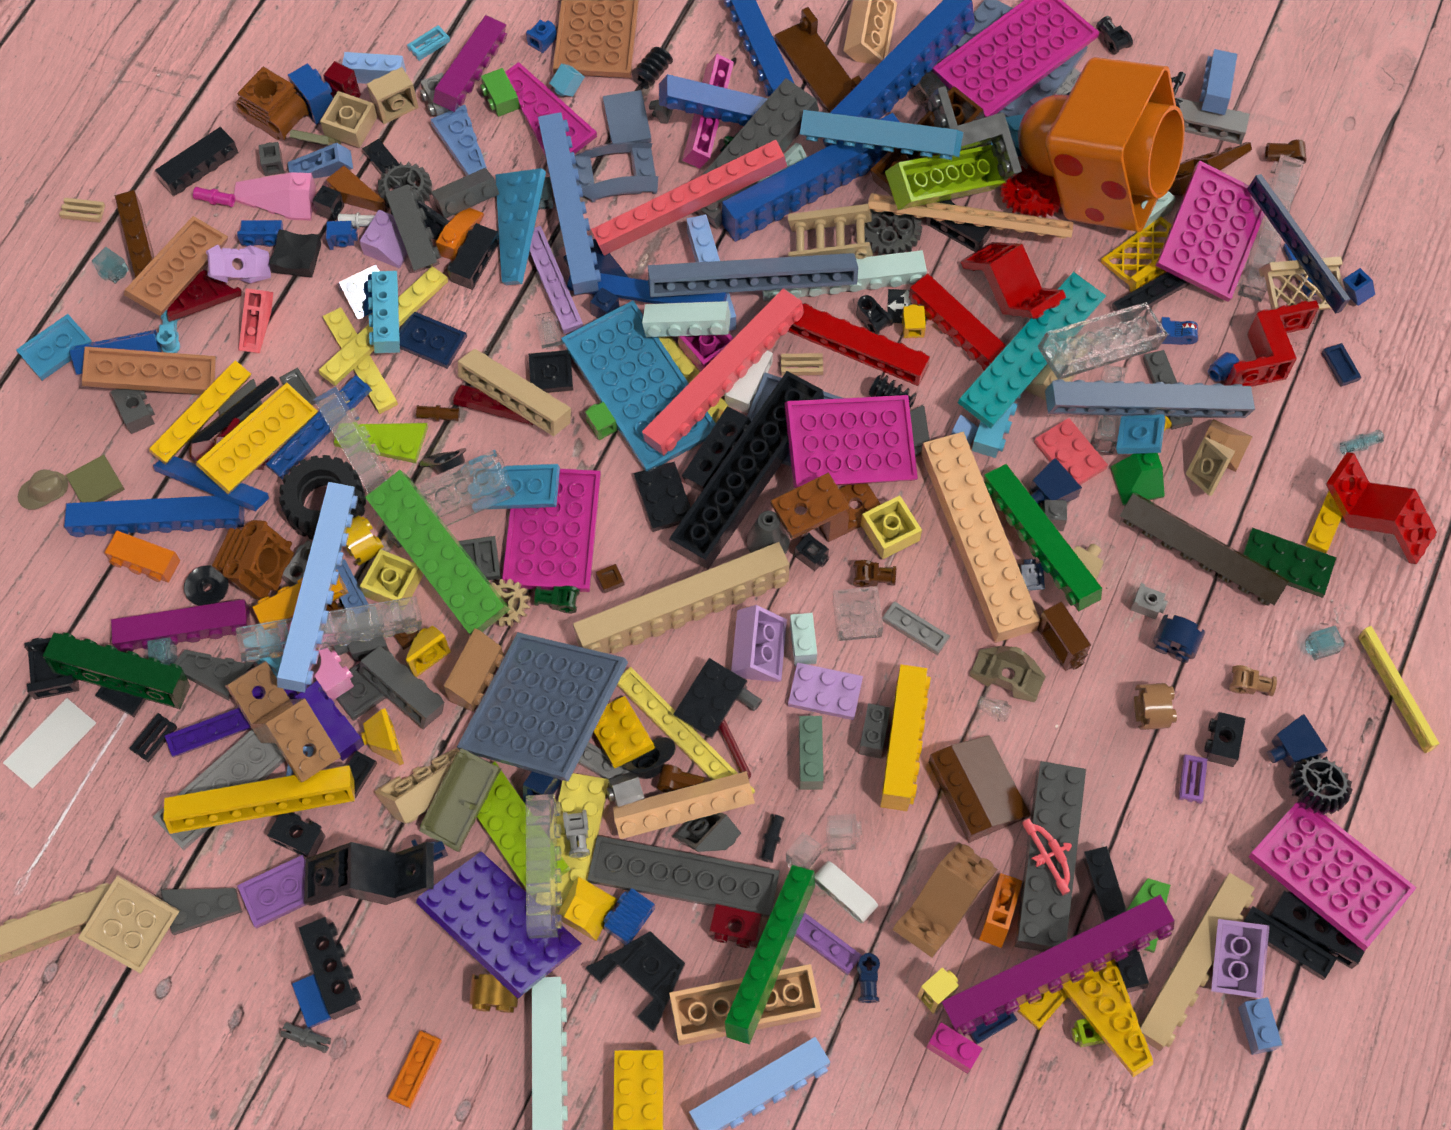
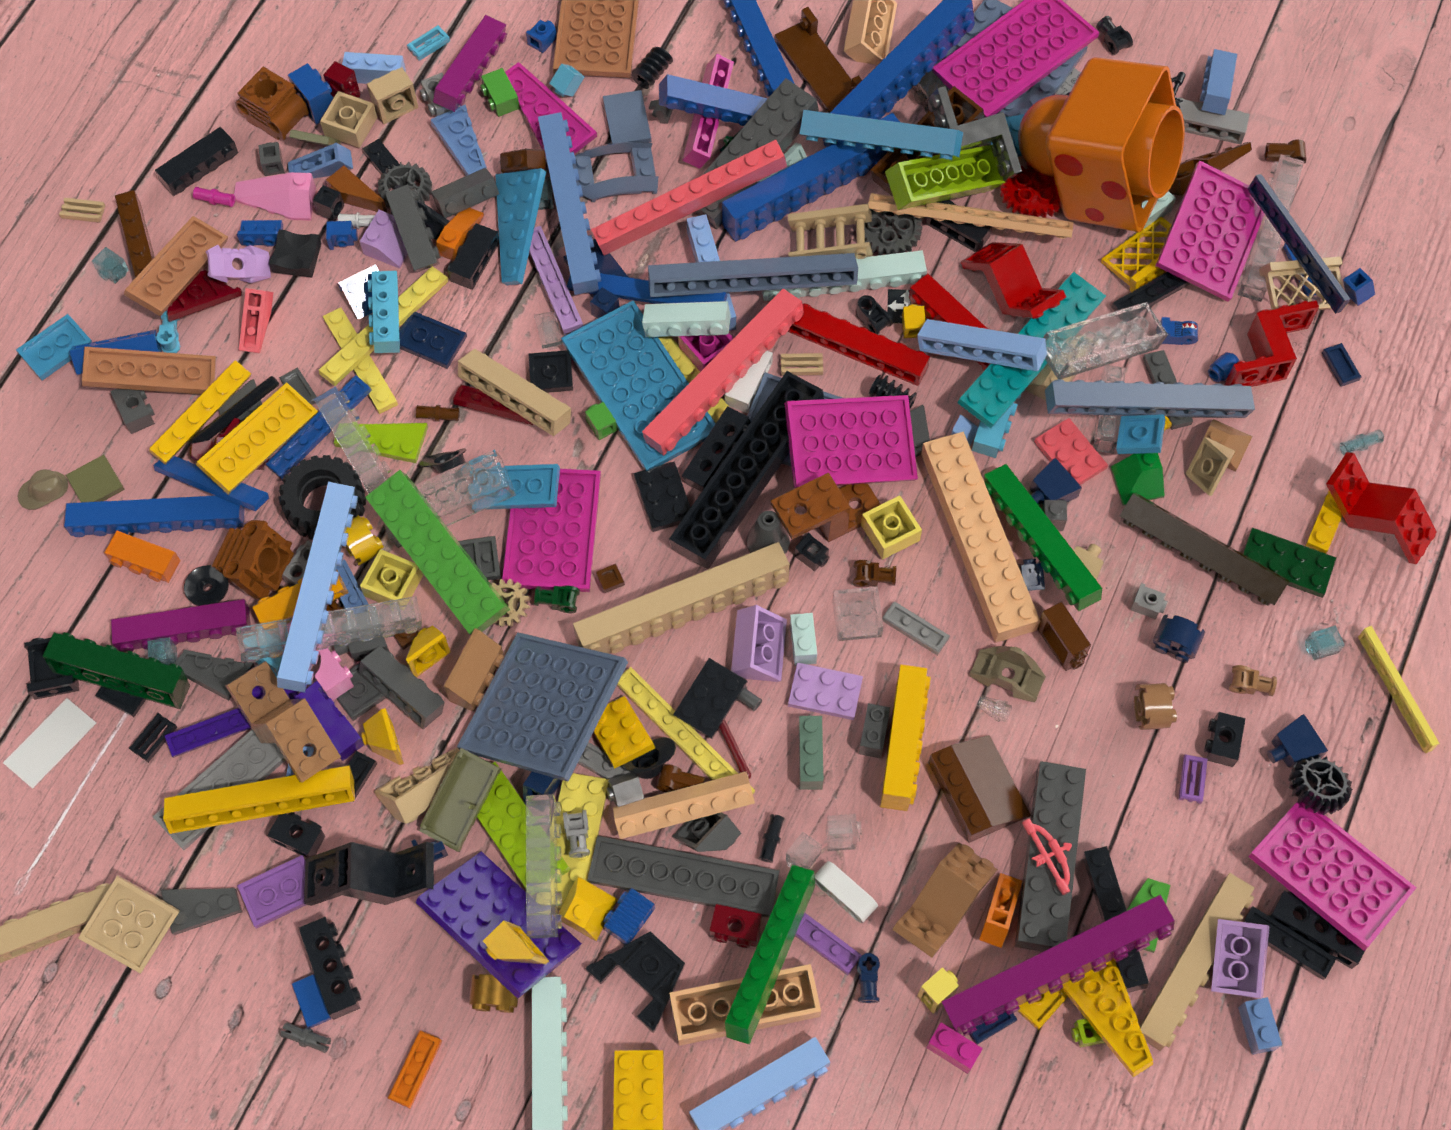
none -> yellow slope [483,921,549,964]
none -> reddish brown brick [500,148,546,173]
none -> light blue brick [917,319,1047,371]

